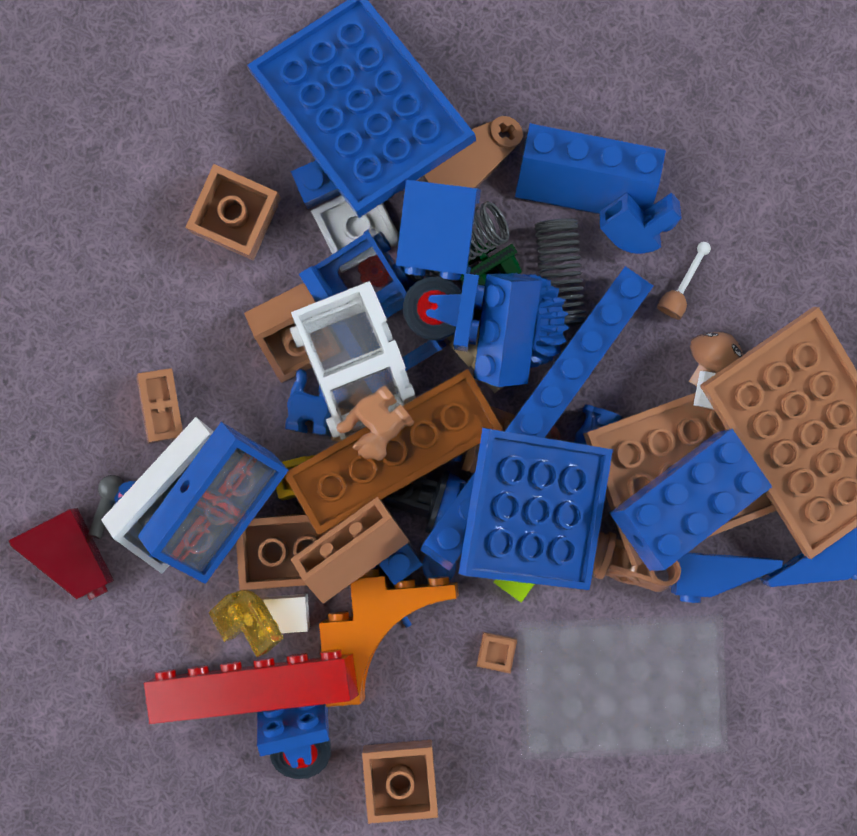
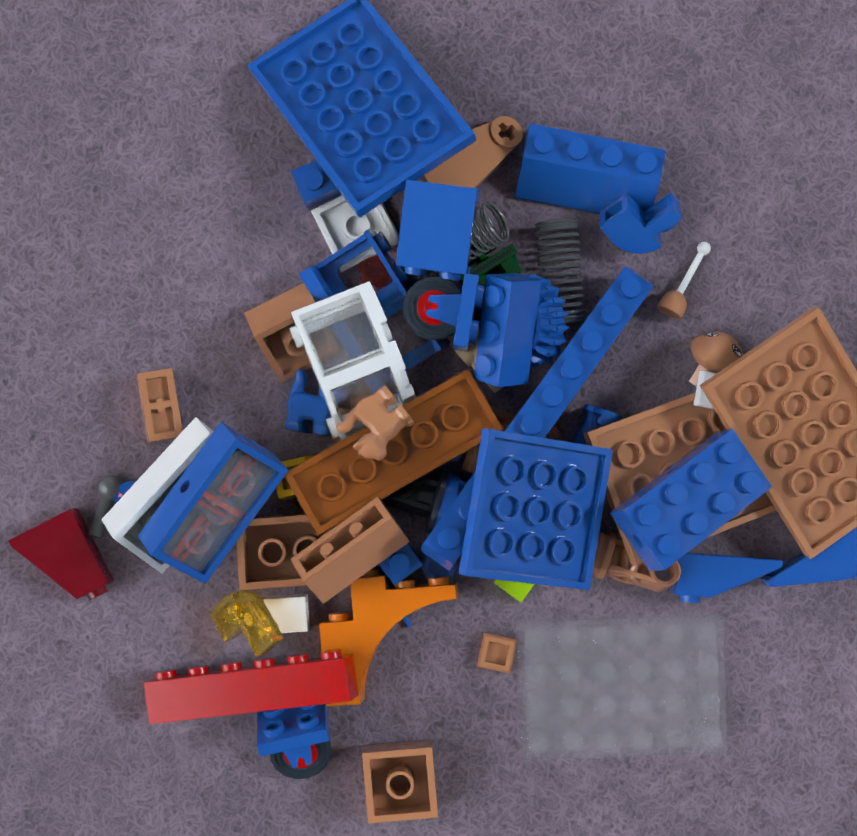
nougat brick [185,164,281,261] -> none

